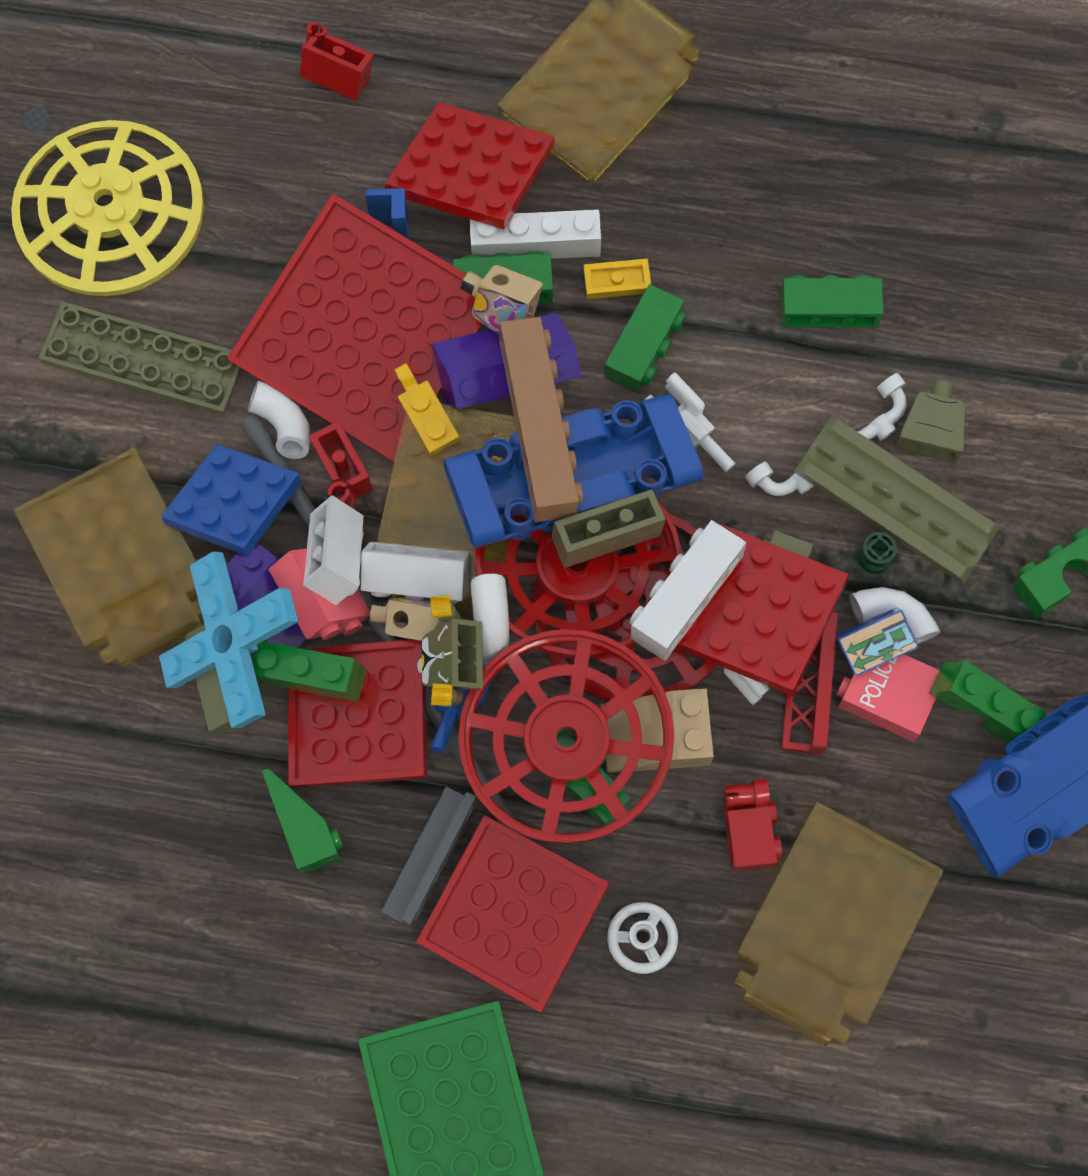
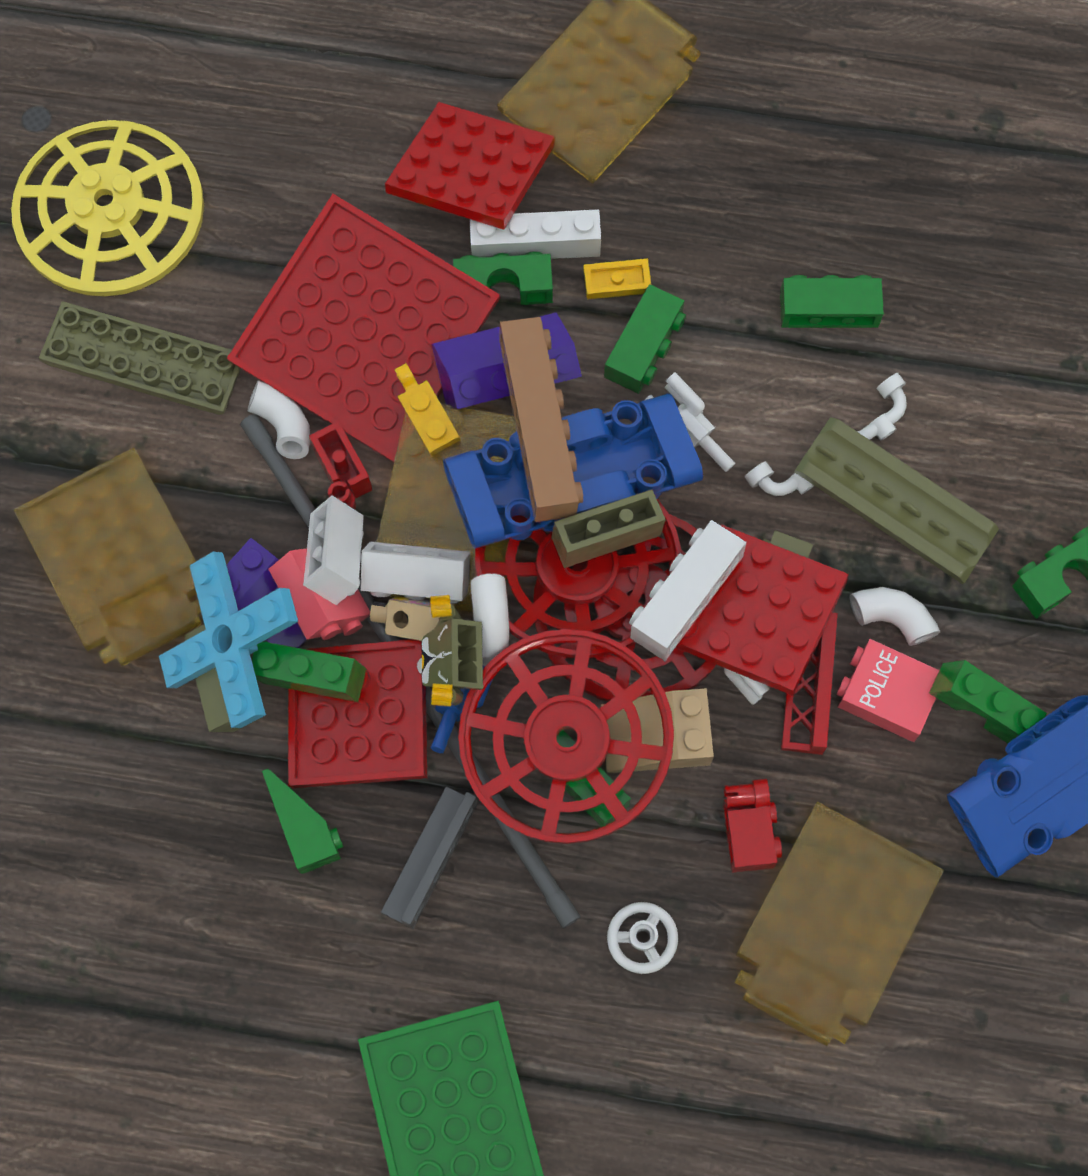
blue plate [161,444,302,556] -> none
red hinge [299,22,374,100] -> none
blue panel [365,188,409,239] -> none
red plate [416,815,611,1013] -> none
tan torso [460,265,543,334] -> none
panel [836,607,918,676] -> none
dark green wheel [858,532,897,574] -> none
olive torso [895,380,965,464] -> none

